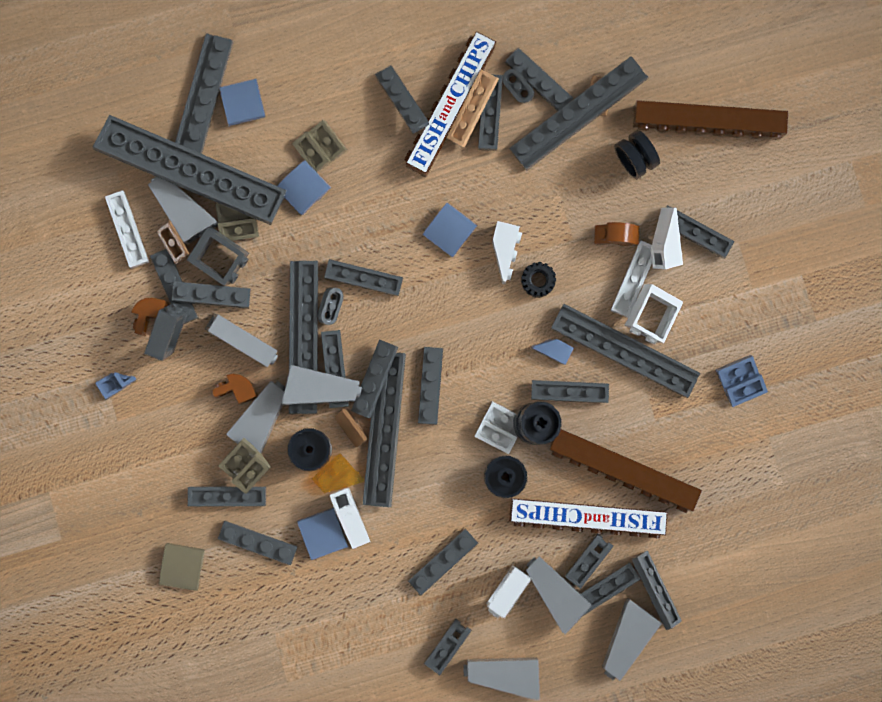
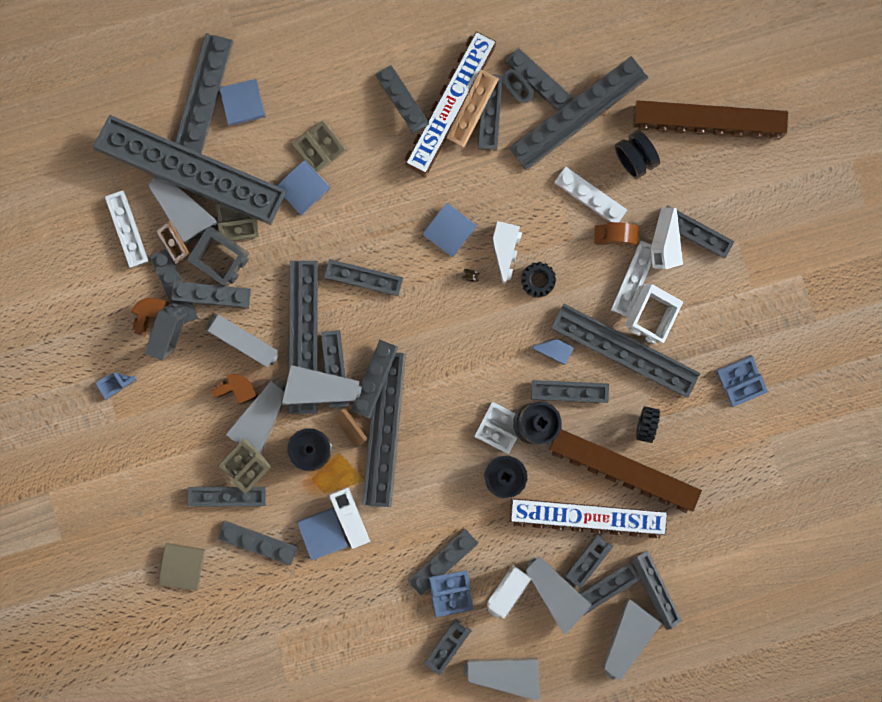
dark grey plate [317,287,344,325] -> none
dark grey plate [418,347,443,425] -> none
none -> sand blue slope [429,570,474,618]
none -> dark brown bush [462,269,480,282]
none -> white plate [554,167,627,222]
none -> black tyre [636,406,660,443]

